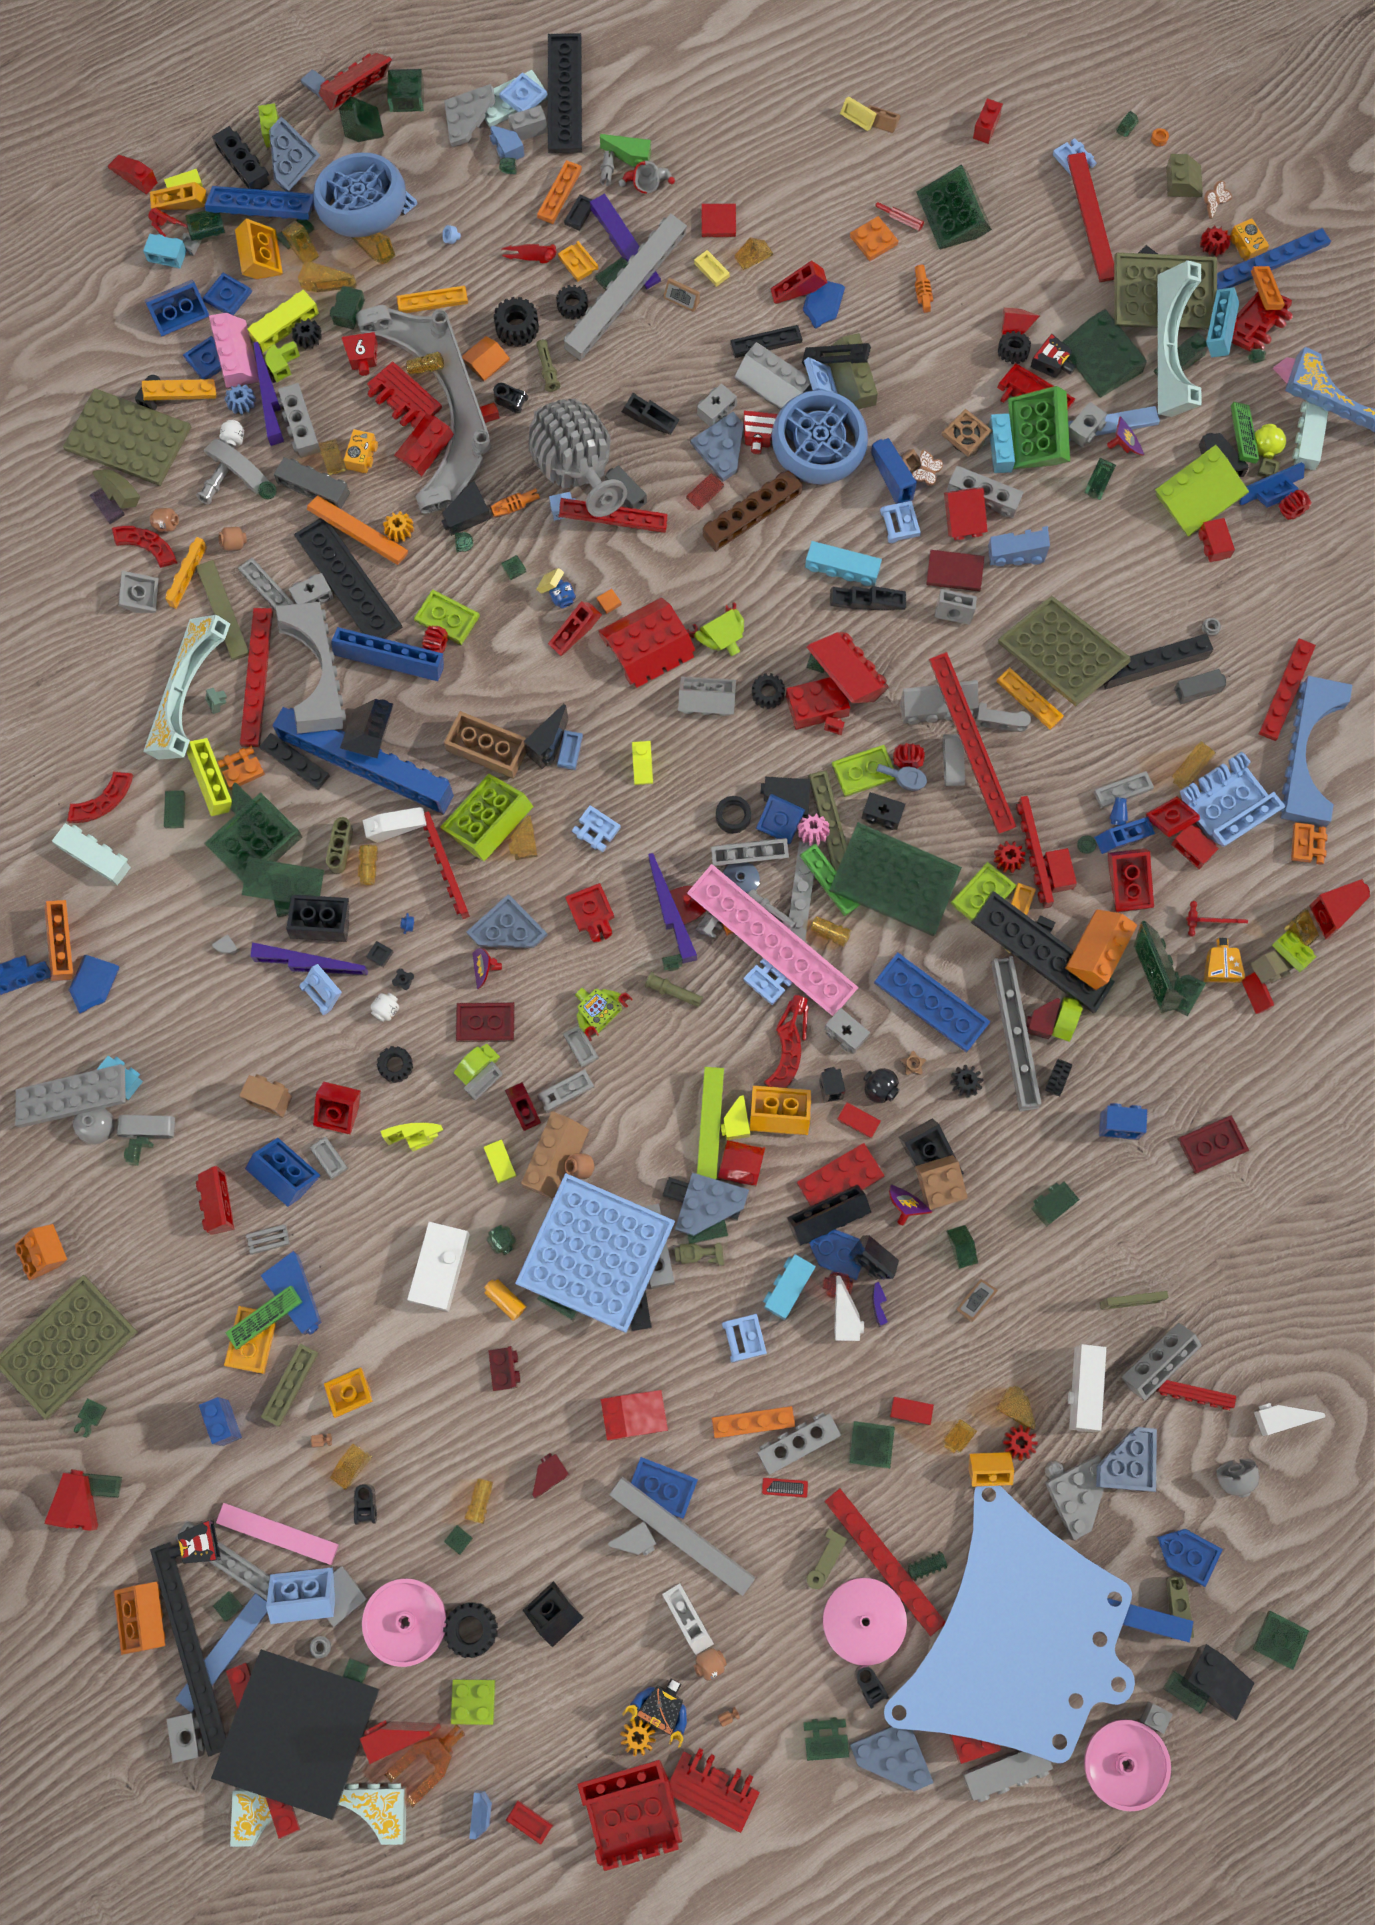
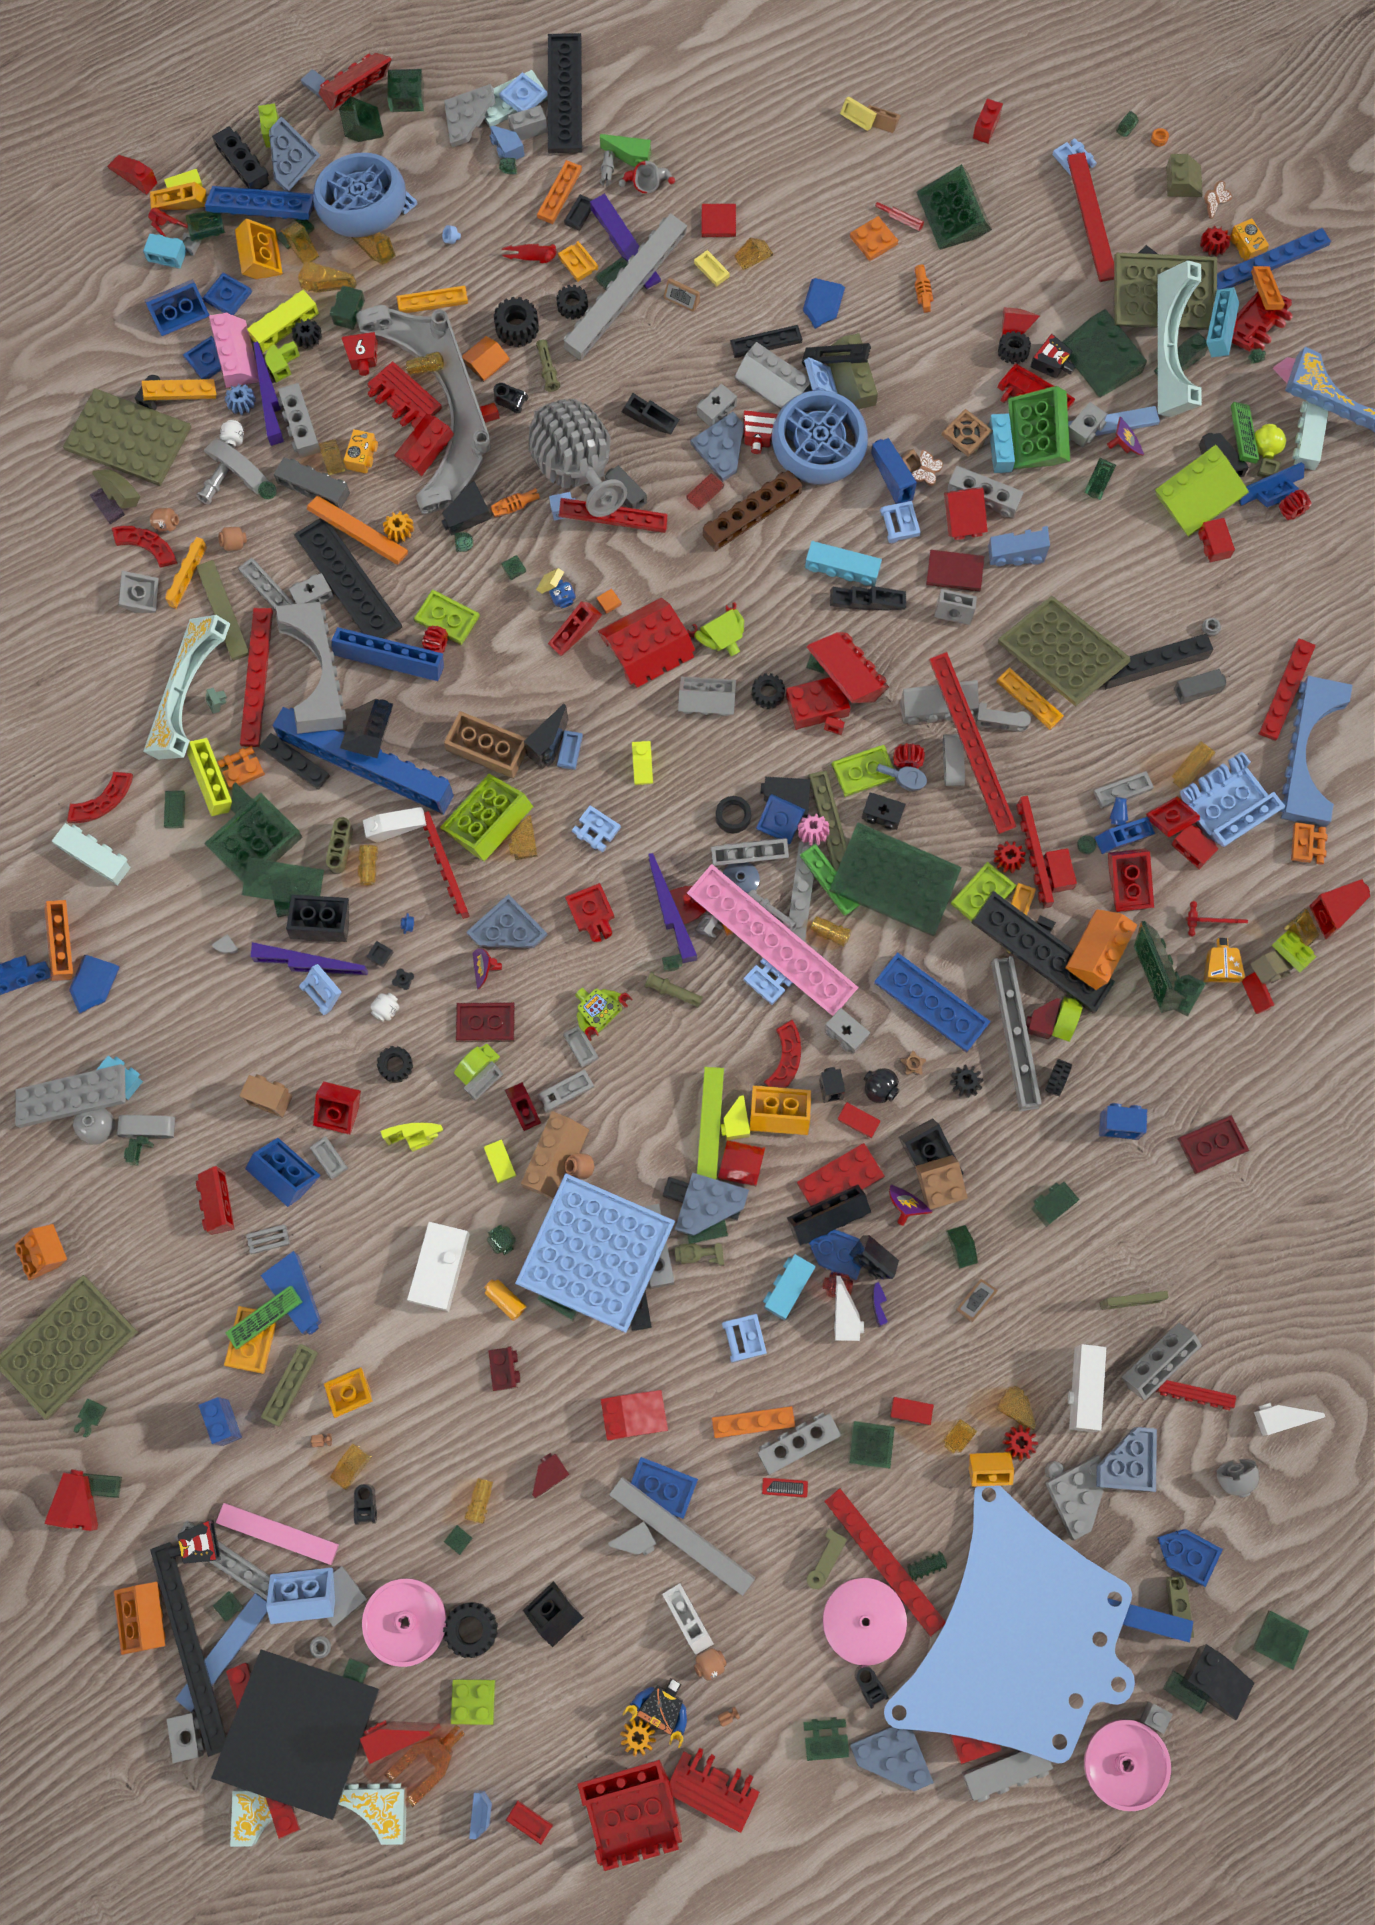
red slope [770,260,827,304] -> none
red plant [777,995,809,1040] -> none

